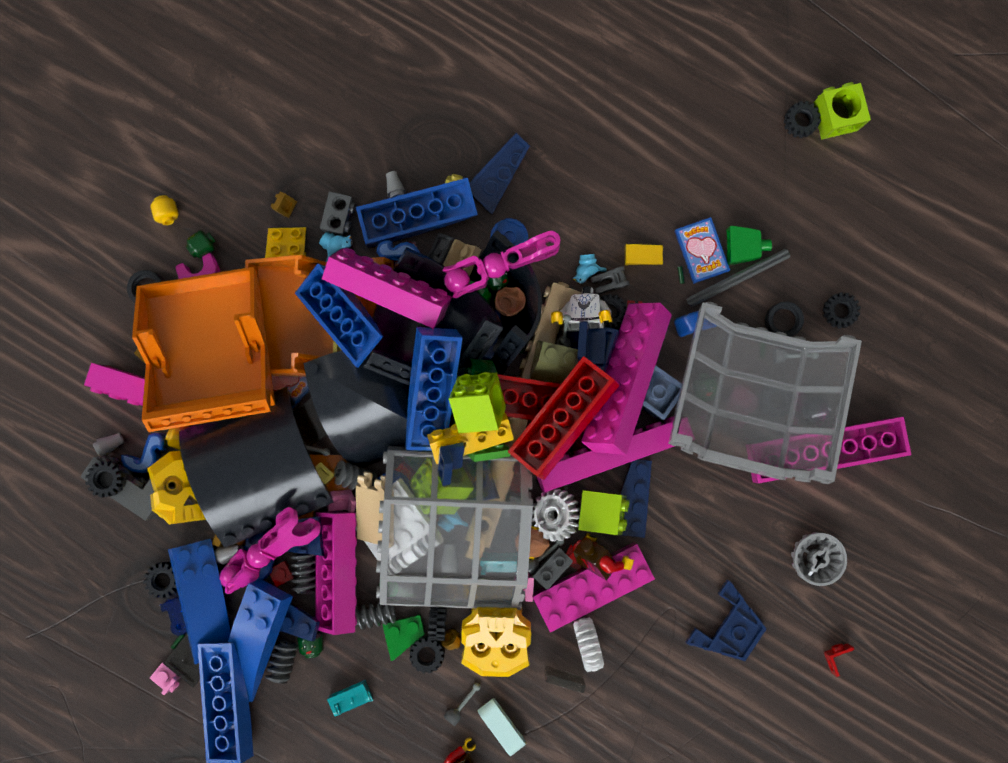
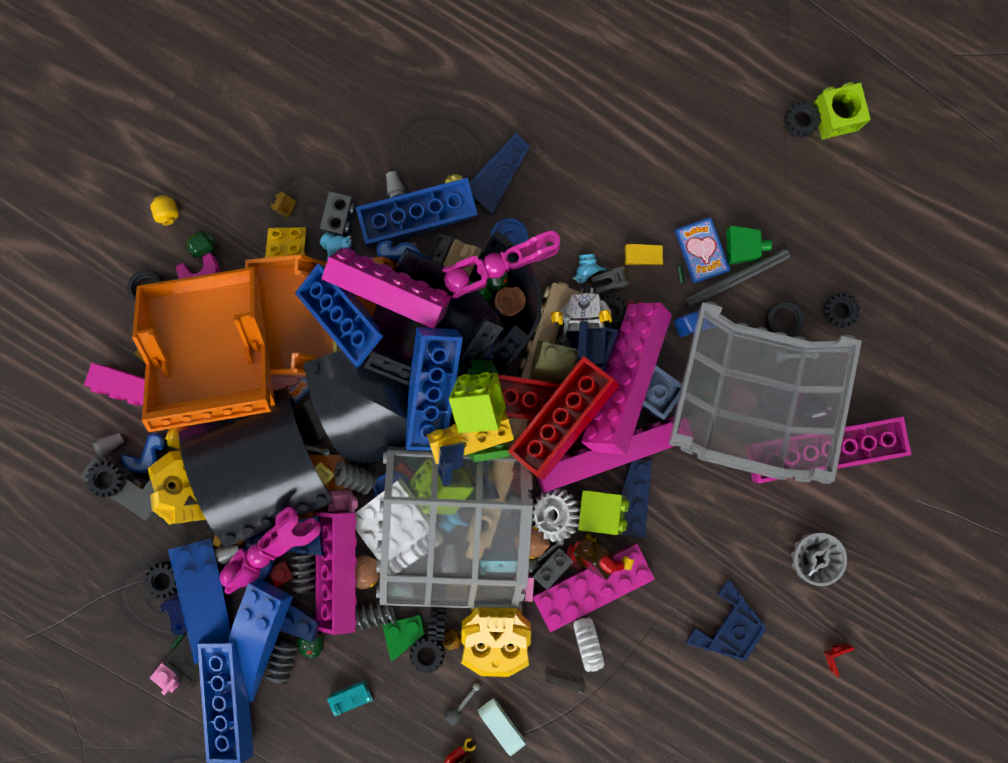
tan tile [356,471,394,548] -> none
none -> nougat hair [355,555,380,589]

